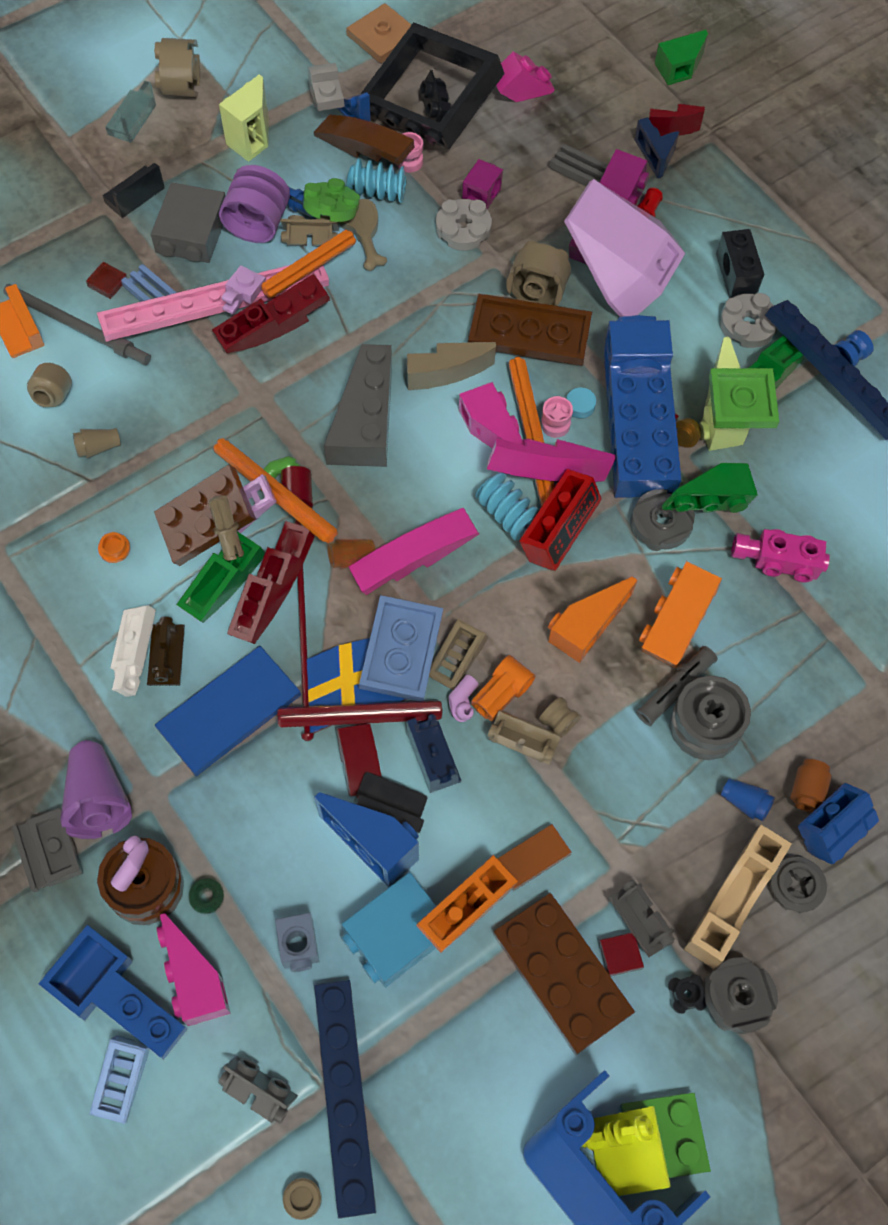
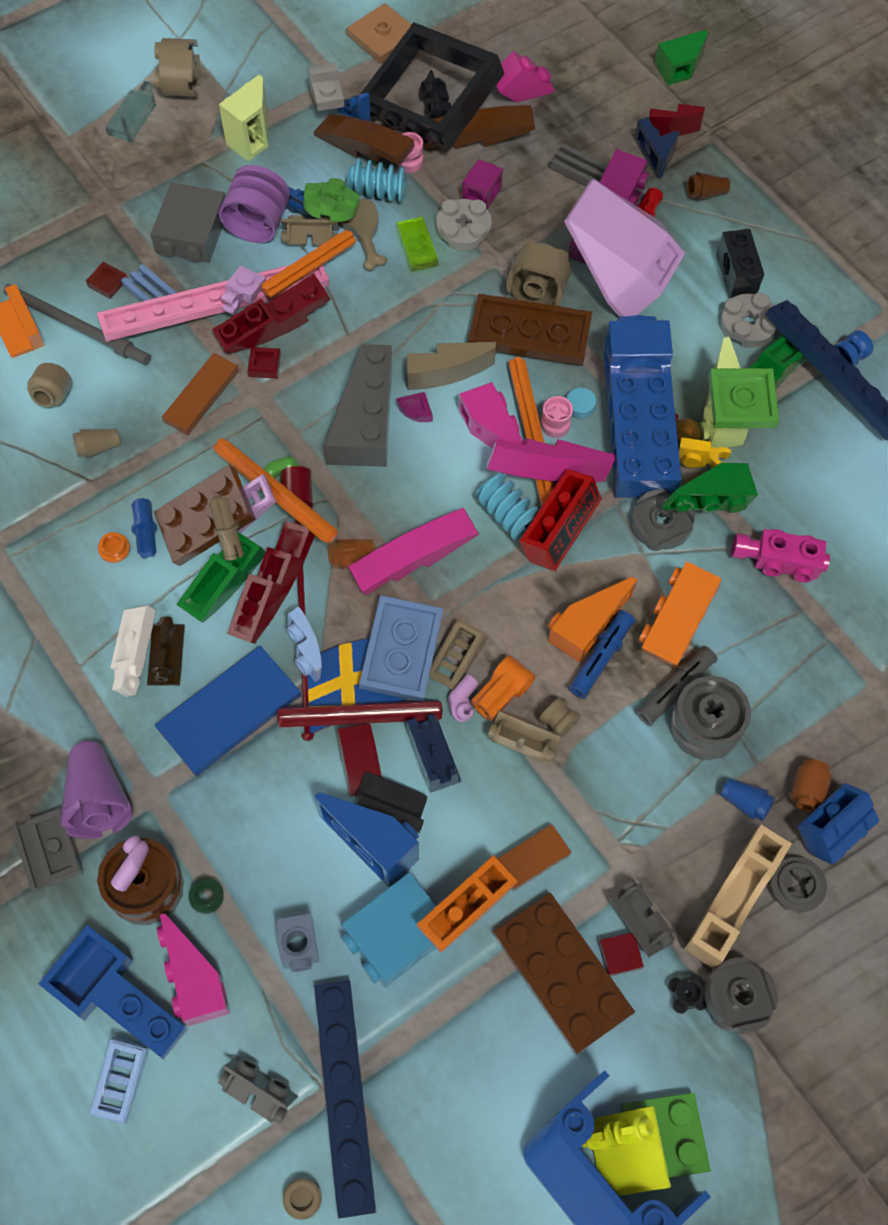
black panel [102,163,165,218] -> none
none -> blue axle [131,498,157,559]
none -> dark orange tile [162,353,239,435]
none -> dark red tile [248,347,281,379]
none -> light blue slope [286,607,322,682]
none -> clear neon green plate [396,216,439,272]
none -> magenta tile [396,392,433,422]
none -> reddish brown slope [422,105,535,151]
none -> blue pin [568,610,635,699]
none -> yellow plate [678,437,731,468]
none -> reddish brown cone [686,172,730,201]

